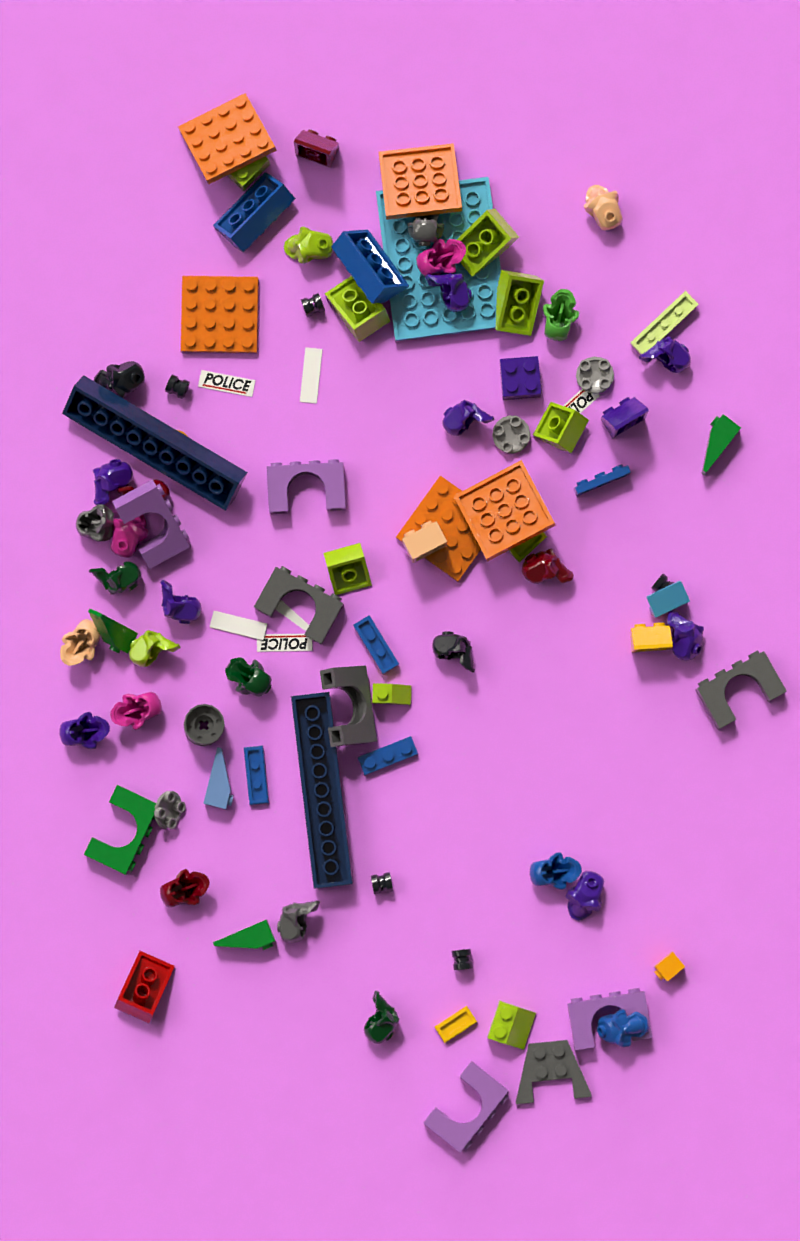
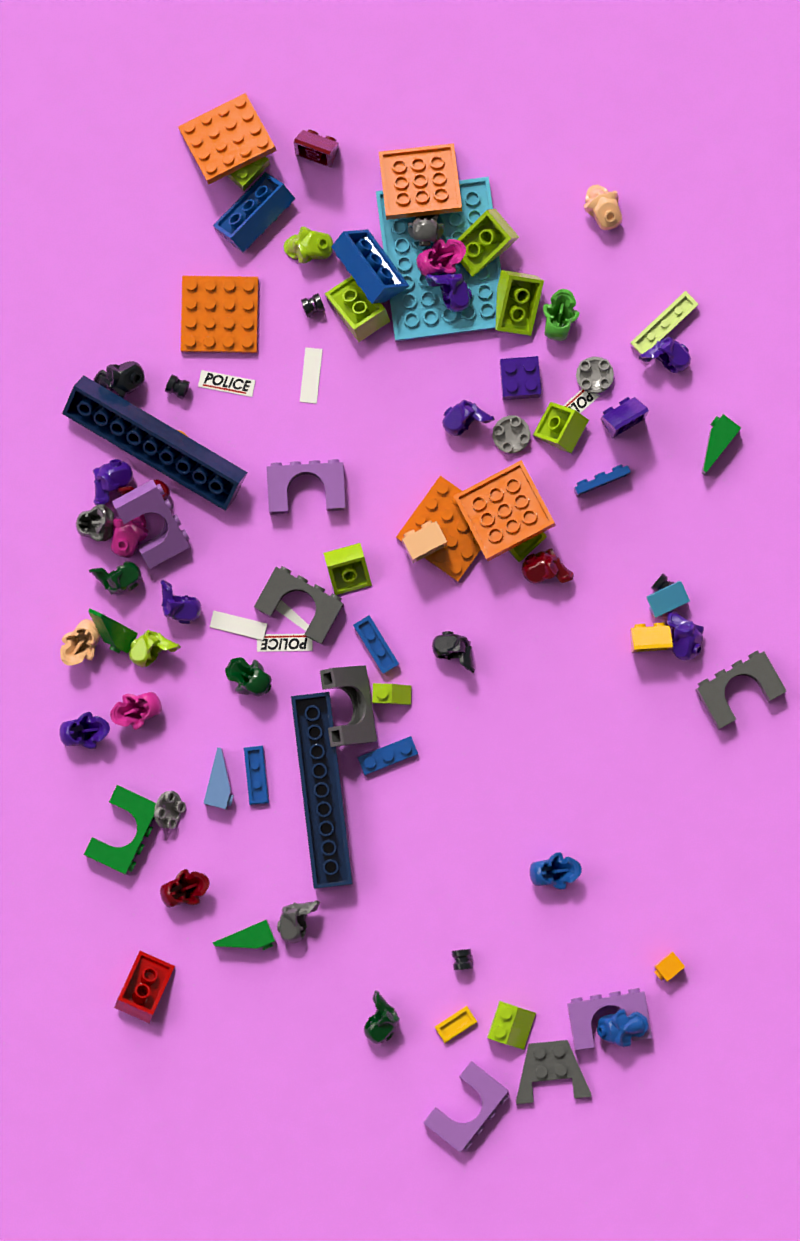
dark grey wheel [184,704,225,746] -> none
black wheel [371,872,393,894] -> none
dark purple head [565,871,604,921] -> none

